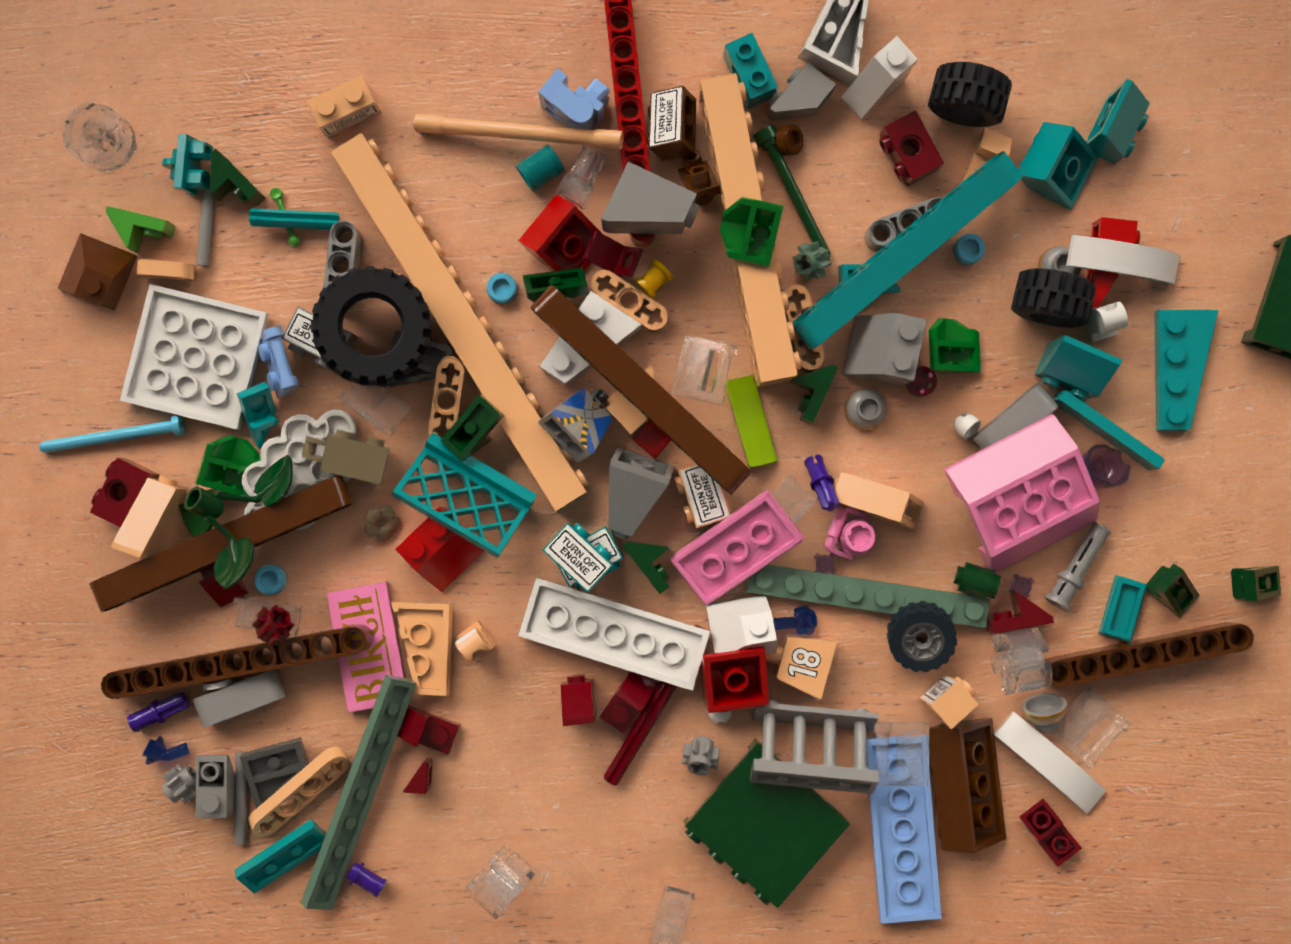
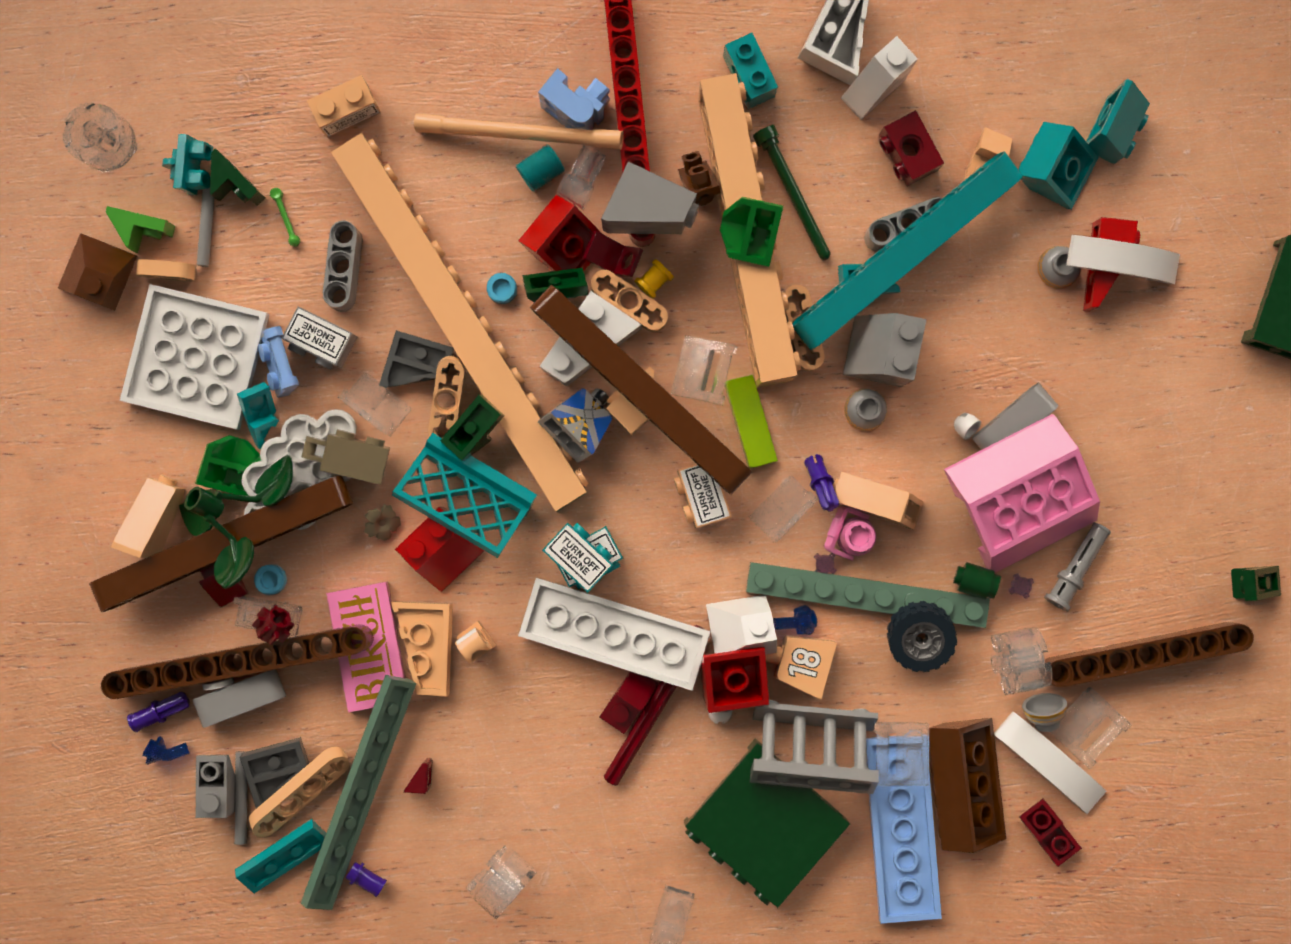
medium azure bar [39,415,186,453] -> none
dark red brick [90,458,160,528] -> none
light grey gear [162,764,196,804] -> none
teal axle [249,208,340,230] -> none
black tyre [311,266,431,387] -> none
dark red slope [397,705,460,755] -> none
dark red slope [560,674,596,726] -> none
light grey slope [608,447,674,539] -> none
dark green slope [623,542,670,594] -> none
red tile [633,420,671,459] -> none
brick [647,86,696,161] -> none
bright pink tile [670,489,805,606] -> none
light grey gear [682,736,720,775] -> none
light grey slope [767,62,836,120] -> none
reddish brown tile [776,124,803,156] -> none
dark green slope [790,365,838,424] -> none
sand green gear [792,241,831,281] -> none
dark red tile [906,366,937,397] -> none
light nougat brick [919,674,979,729] -> none
black tyre [928,62,1012,127] -> none
green slope [928,318,981,374] -> none
medium azure tile [953,234,985,265] -> none
dark red slope [986,591,1054,634] -> none
black tyre [1011,268,1096,328] -> none
teal slope [1035,335,1122,401] -> none
teal tile [1053,390,1165,470] -> none
hair [1082,444,1131,489] -> none
white leg [1084,302,1128,344] -> none
teal tile [1098,575,1147,642] -> none
dark green slope [1146,563,1200,618] -> none
teal wing [1154,310,1218,431] -> none

